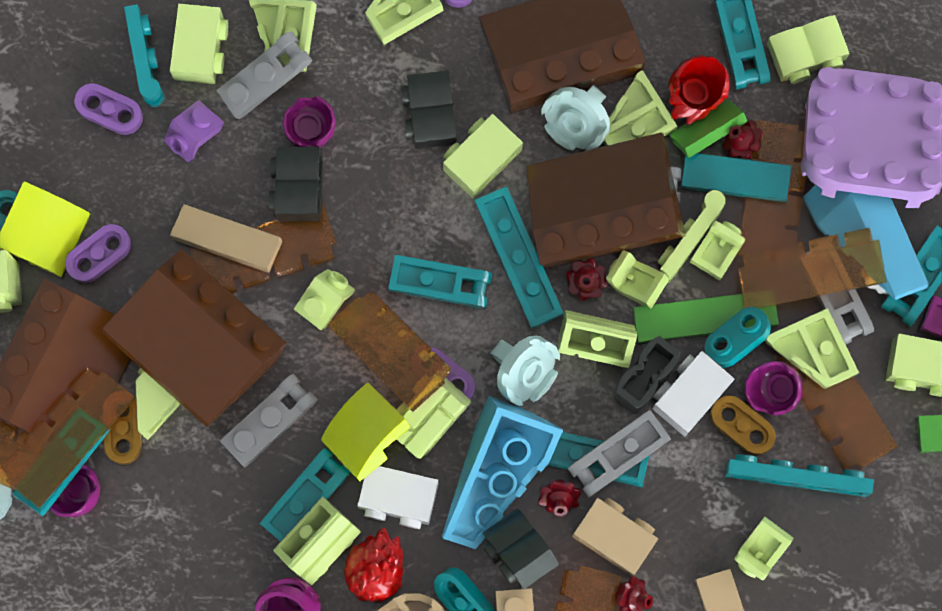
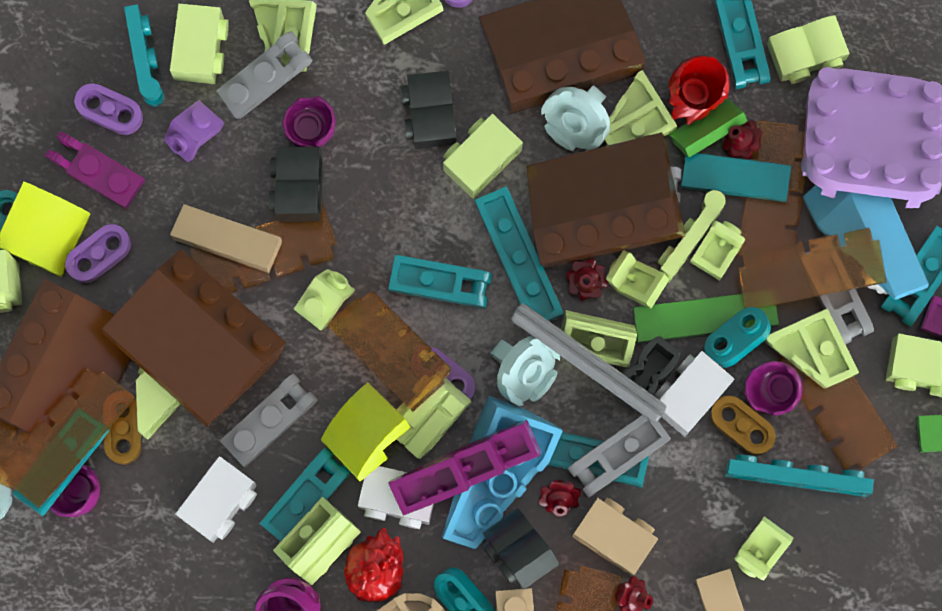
none -> magenta hinge [44,131,145,210]
none -> white brick [175,456,257,543]
none -> magenta slope [388,420,542,516]
none -> light grey axle [511,304,667,422]

